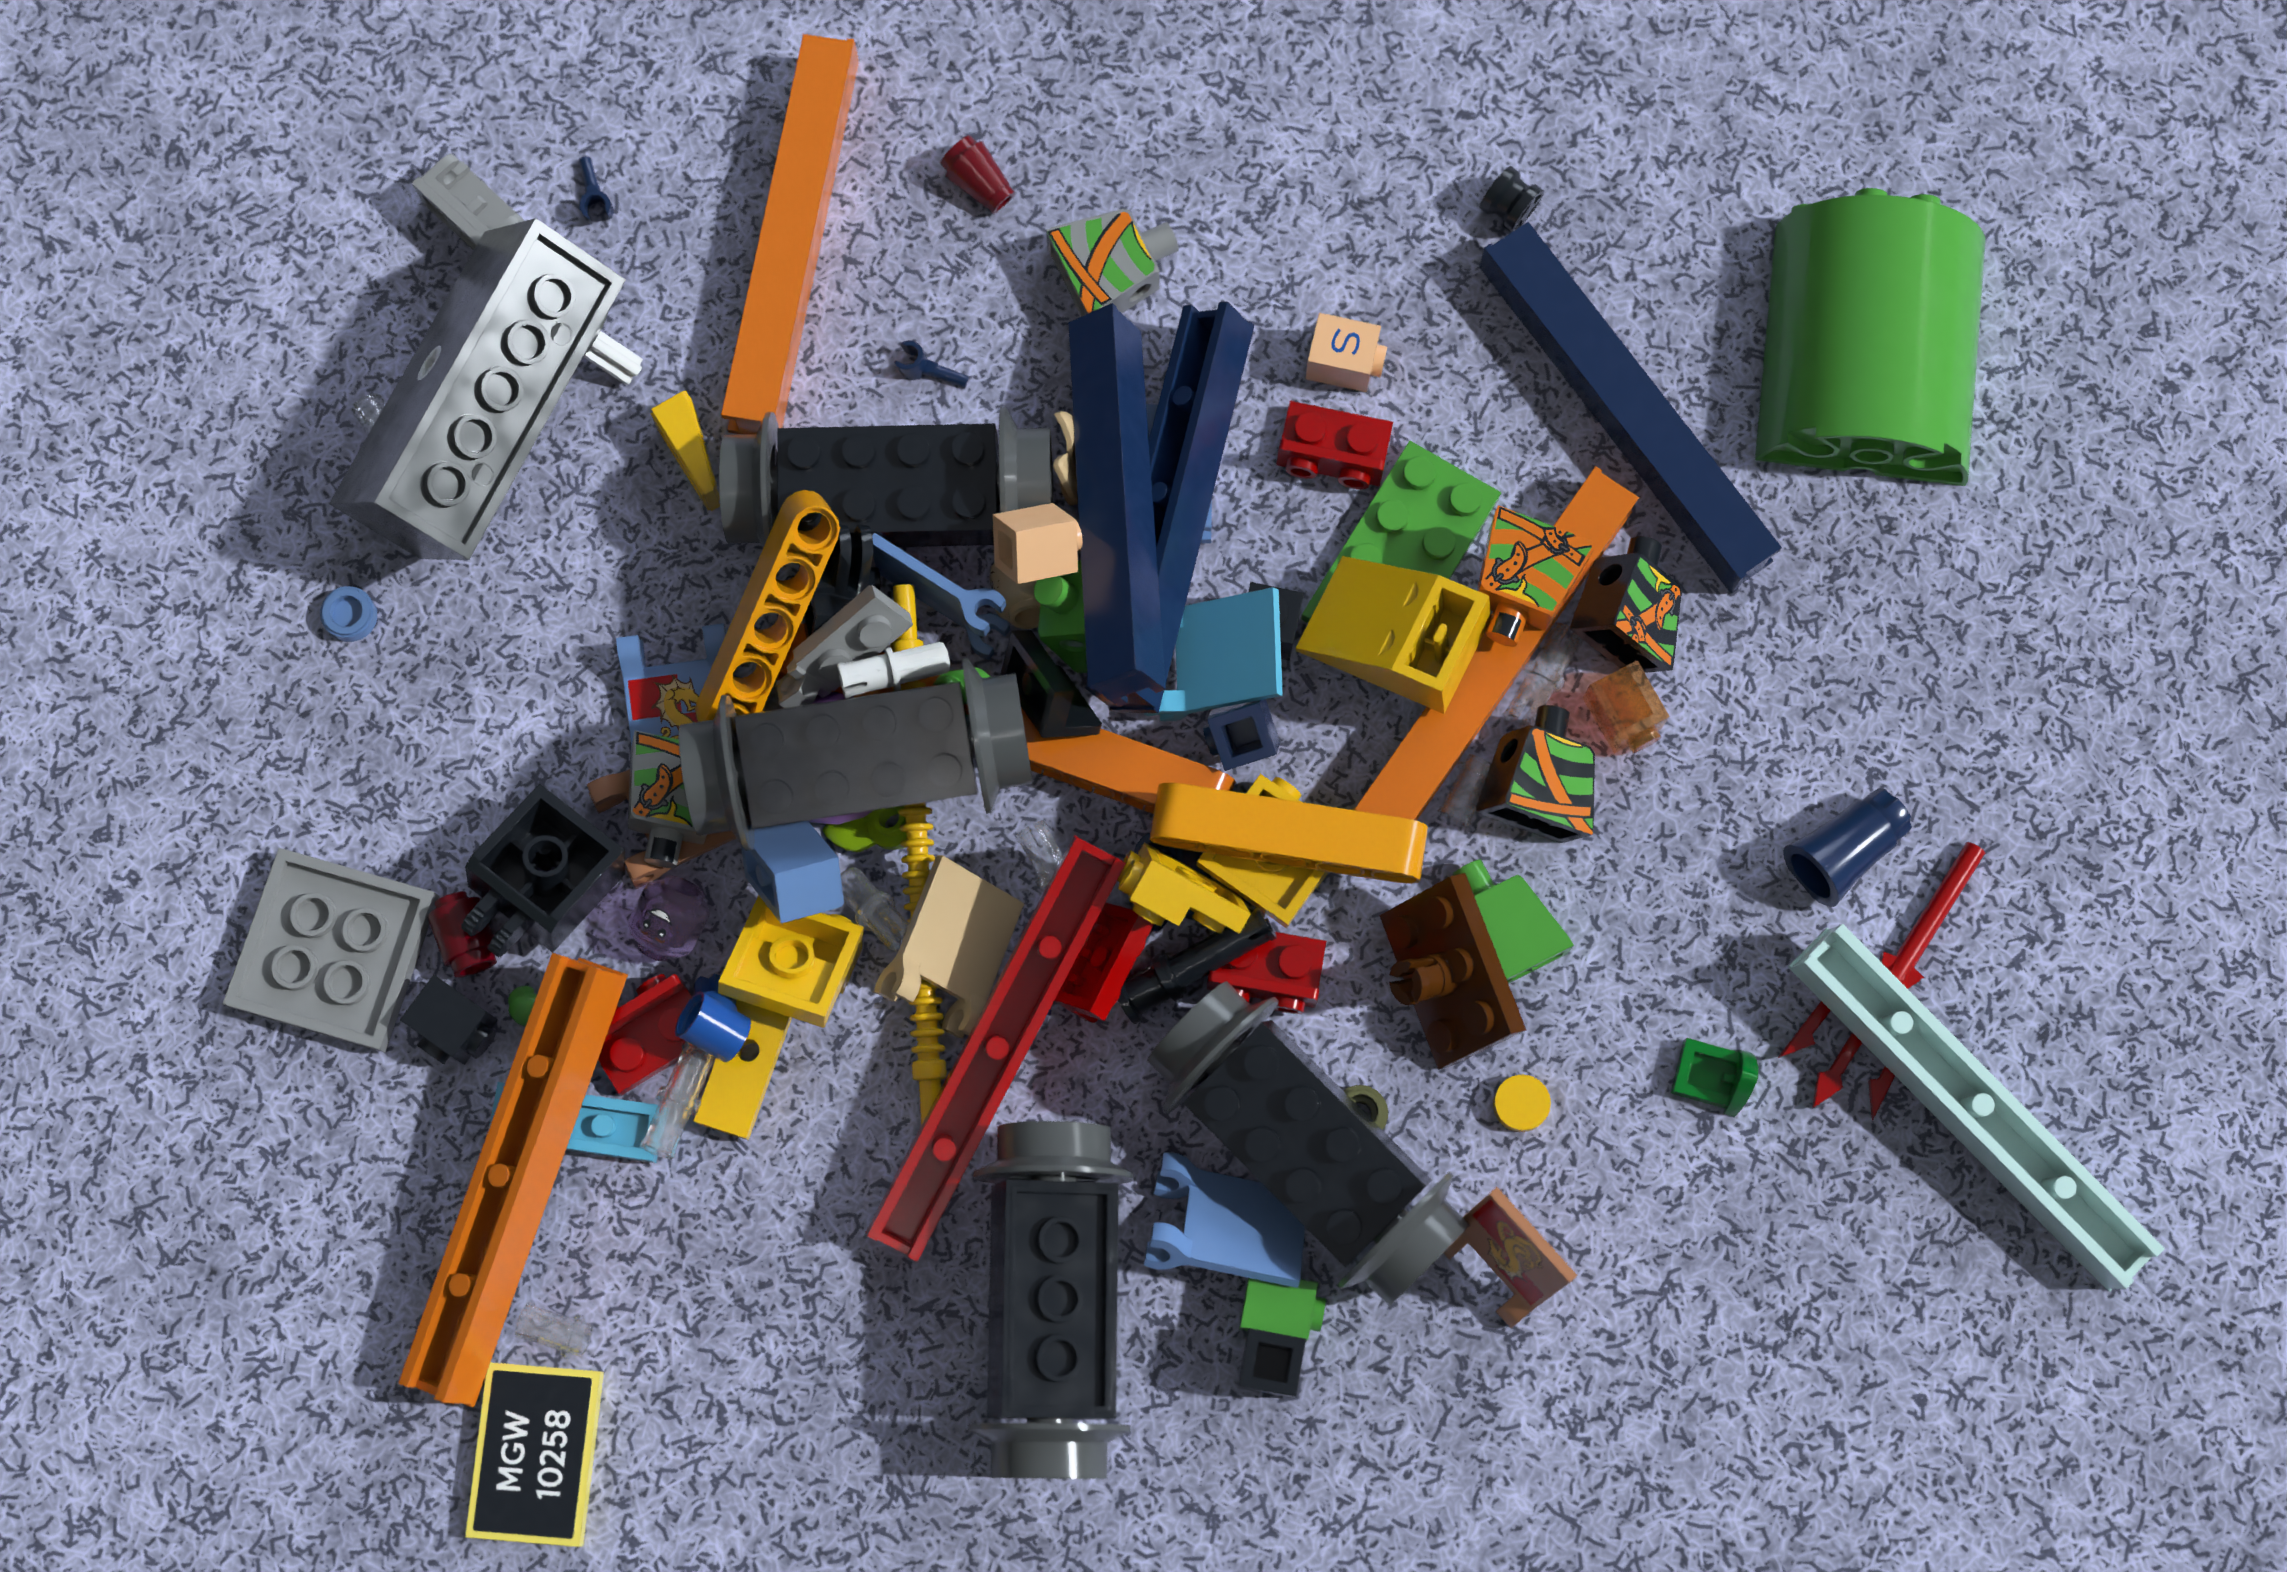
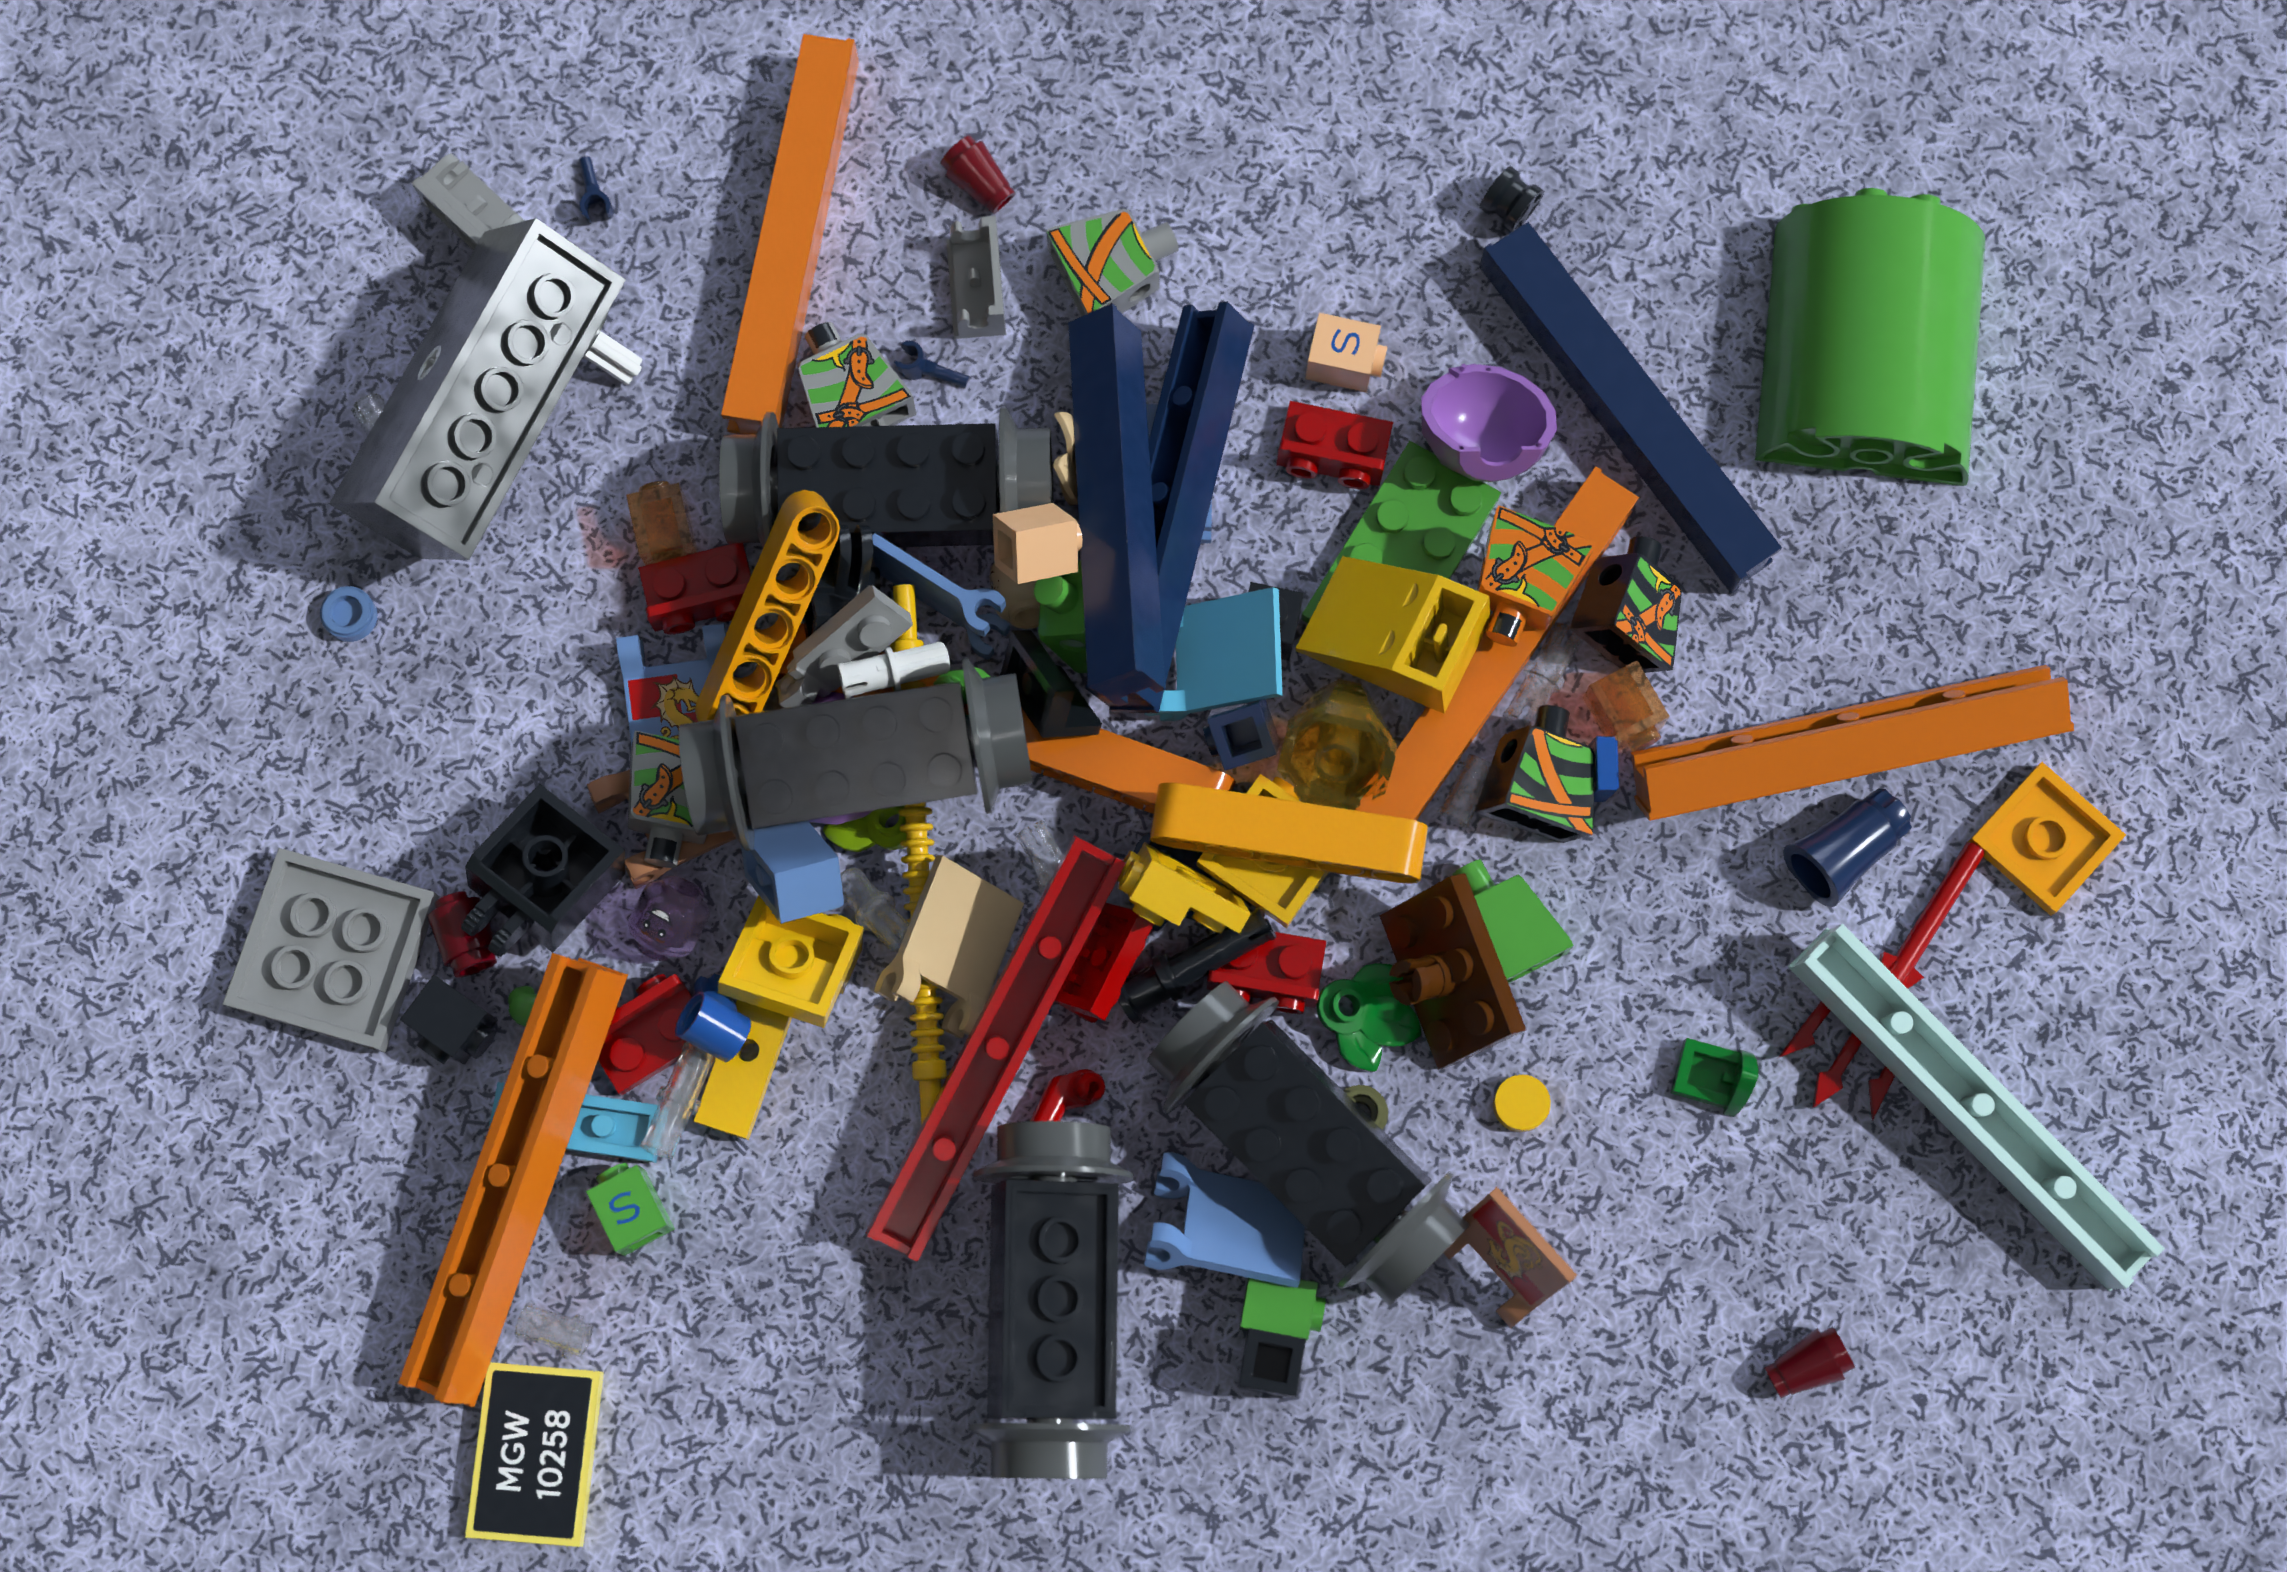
yellow slope [650,391,720,512] -> none
none -> bright green brick [586,1163,675,1256]
none -> clear orange brick [626,481,698,565]
none -> red bracket [638,543,751,635]
none -> torso [797,322,917,427]
none -> light grey hinge [946,216,1006,339]
none -> red arm [1030,1069,1105,1121]
none -> clear yellow cone [1277,679,1397,810]
none -> green plate [1316,963,1422,1072]
none -> medium lavender cylinder [1421,364,1557,482]
none -> blue tile [1588,736,1619,802]
none -> orange tile [1631,665,2074,821]
none -> dark red cone [1764,1326,1855,1398]
none -> light orange tile [1968,762,2126,916]

